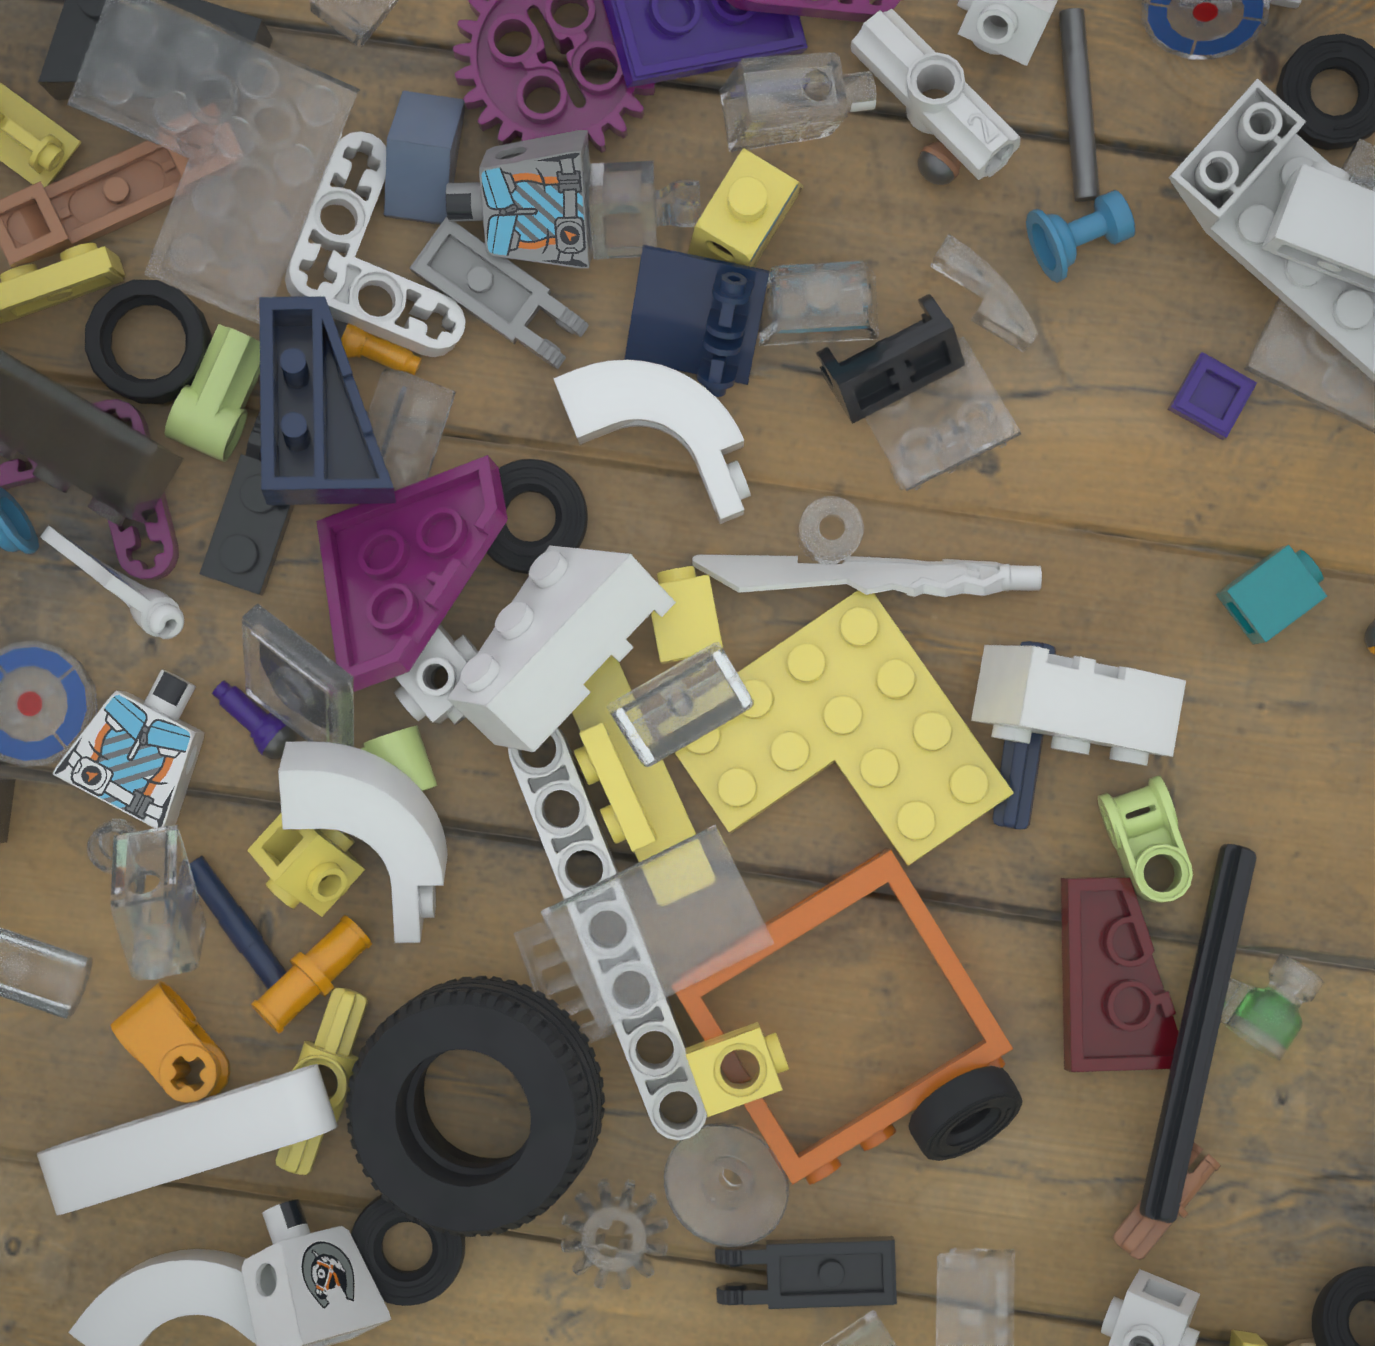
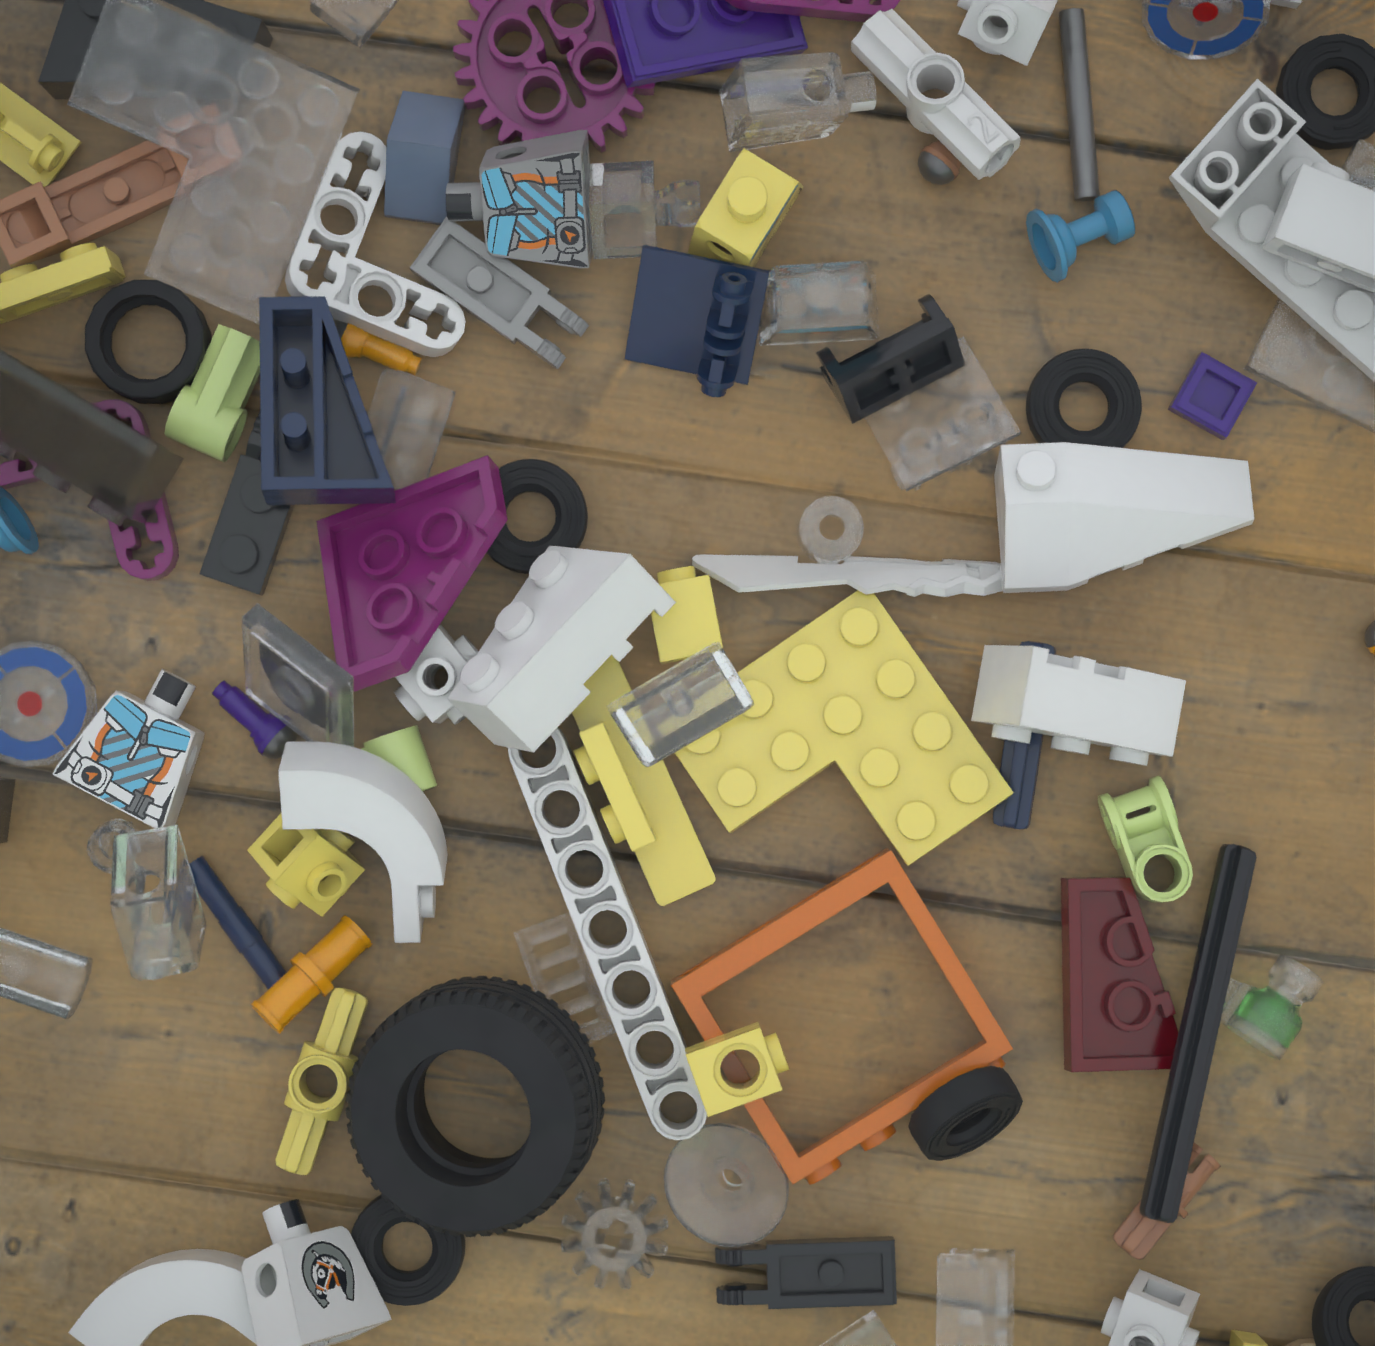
white beam [37,1064,338,1215] -> none
white arm [40,525,184,639] -> none
light orange piece [111,981,231,1103] -> none
clear piece [541,825,775,1030] -> none
white arch [553,360,751,524] -> none
clear slope [930,234,1038,353] -> none
teal brick [1216,545,1327,645] -> none
none -> white wedge [994,442,1254,593]
none -> black tyre [1026,349,1142,448]

